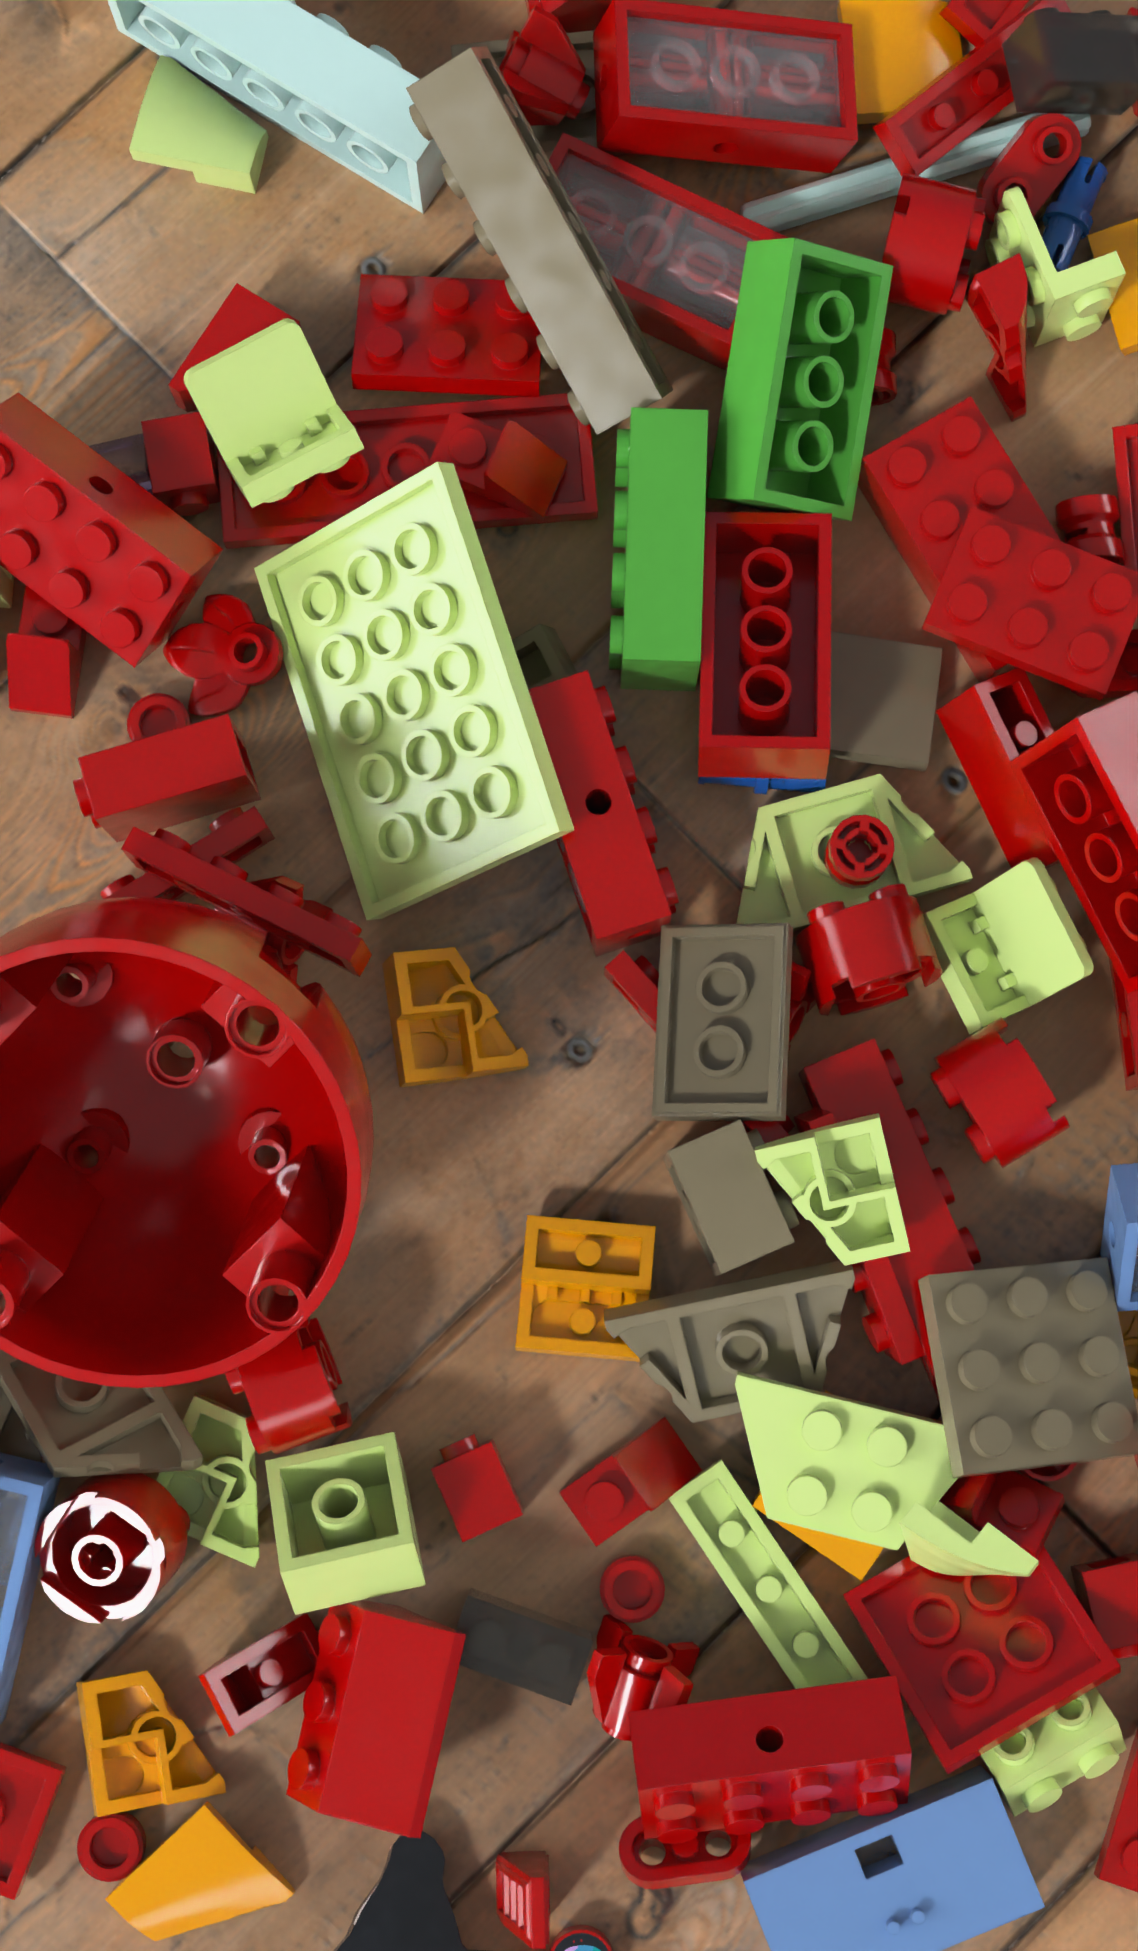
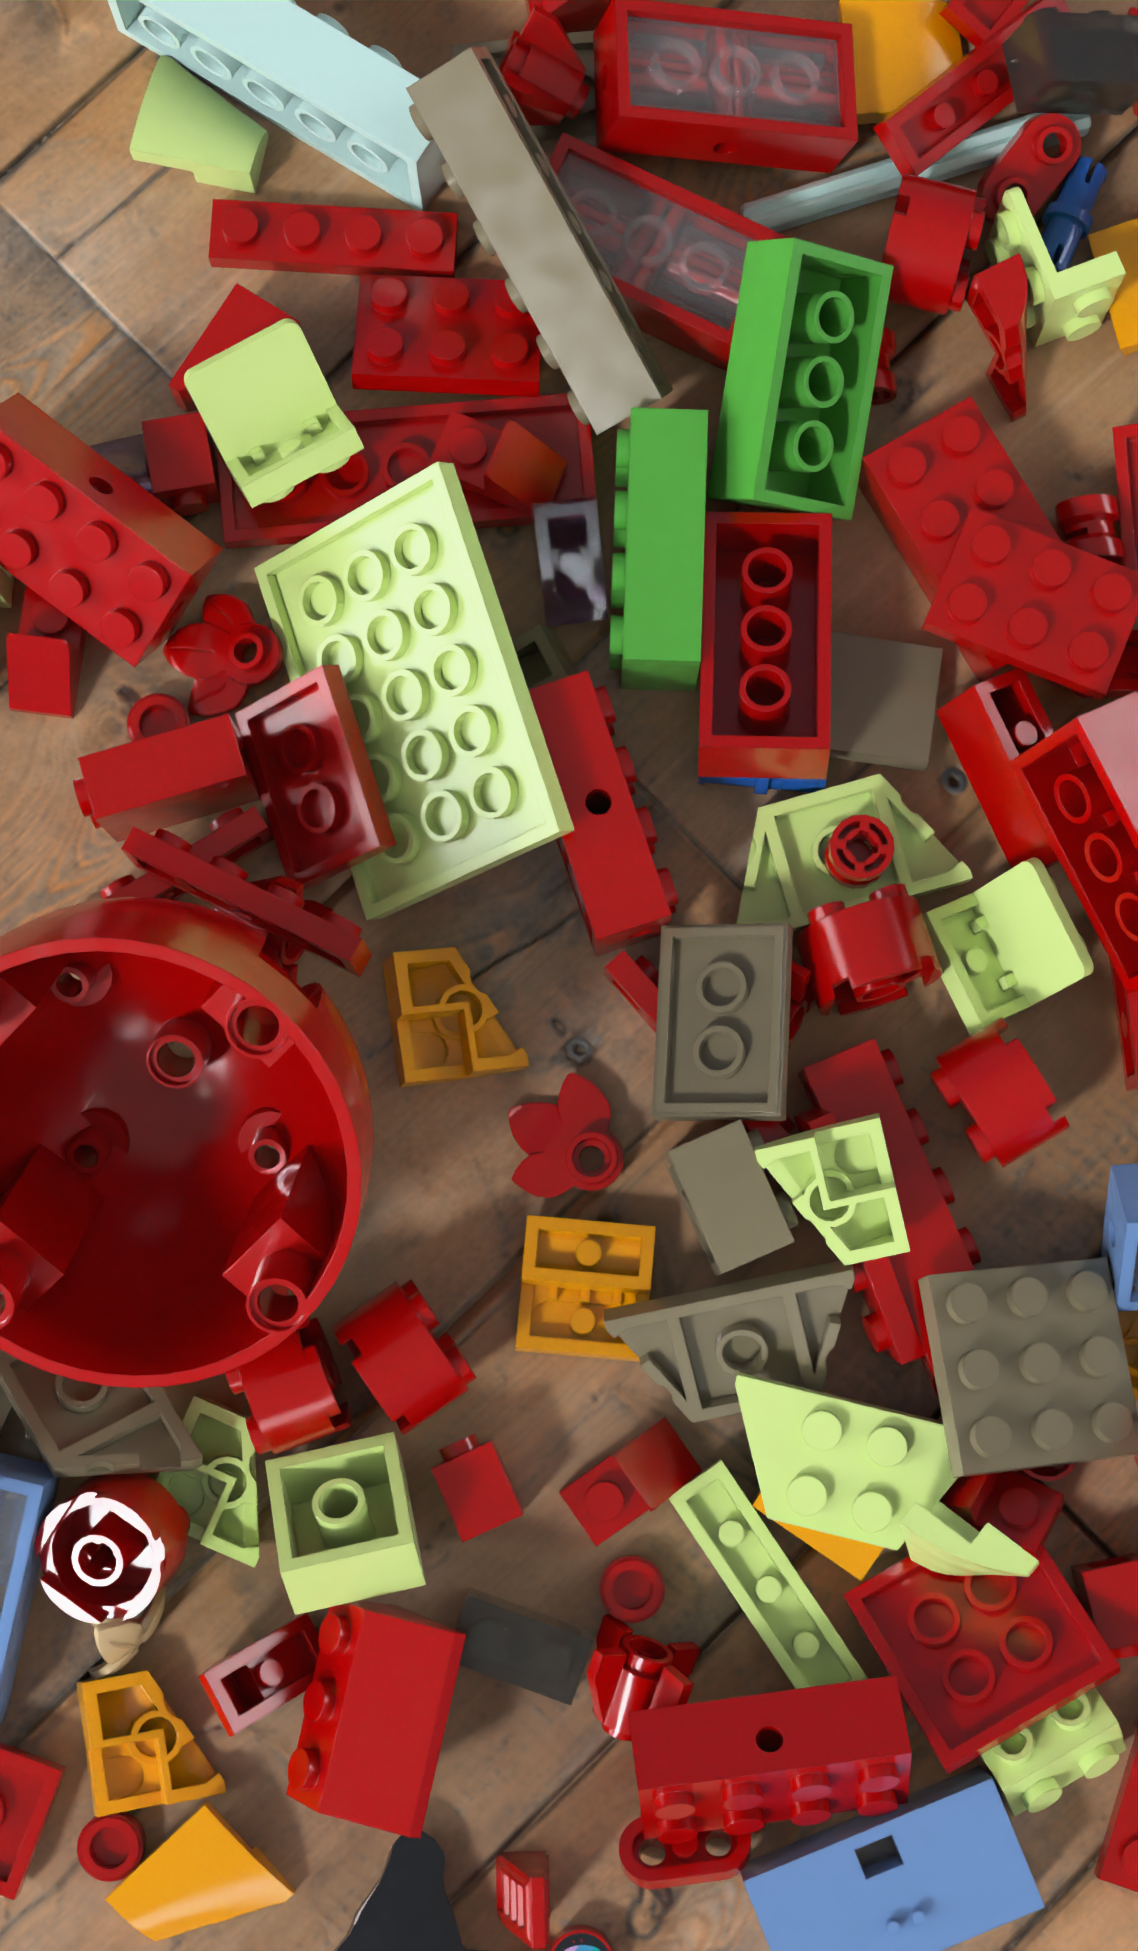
none -> tan plant [88,1586,166,1679]
none -> red plate [208,199,459,278]
none -> red plate [235,665,397,889]
none -> red brick [331,1279,477,1435]
none -> red plate [508,1073,624,1198]
none -> slope [532,496,609,627]

